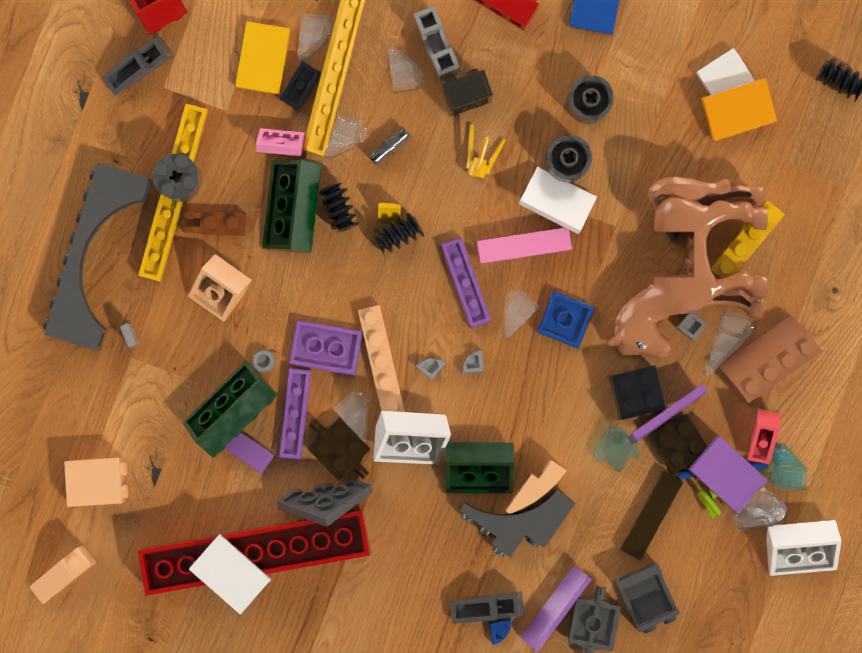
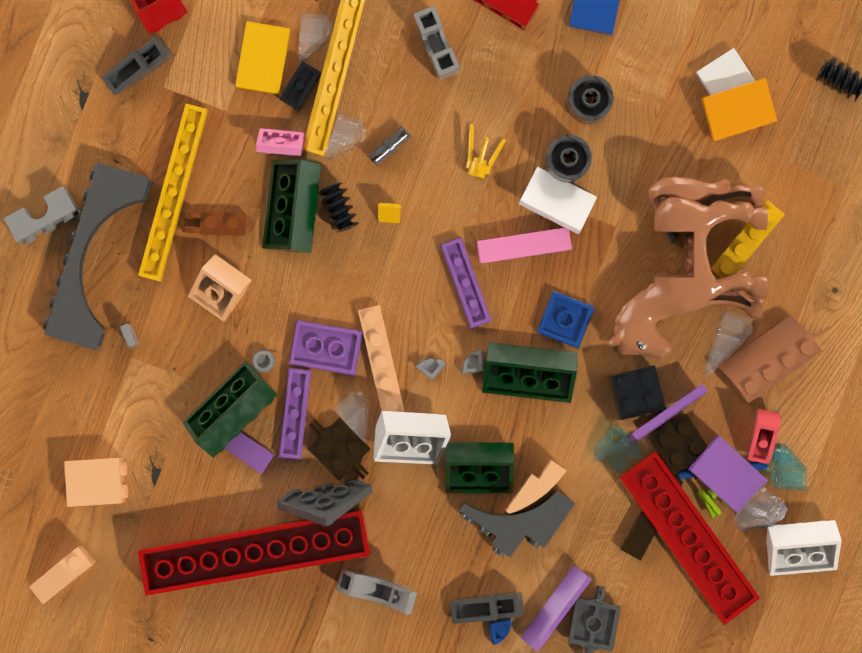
dark grey brick [153,154,202,202] -> none
white tile [189,534,271,615] -> none
black piece [374,213,424,256] -> none
clear slope [387,44,424,93] -> none
clear smoke brick [441,68,493,117] -> none
clear slope [504,288,540,339] -> none
dark grey panel [614,562,680,633] -> none
light grey tile [675,312,708,341] -> none
none -> light grey arch [4,186,80,245]
none -> light grey arch [336,568,417,615]
none -> dark green slope [482,342,578,403]
none -> red plate [618,451,760,625]

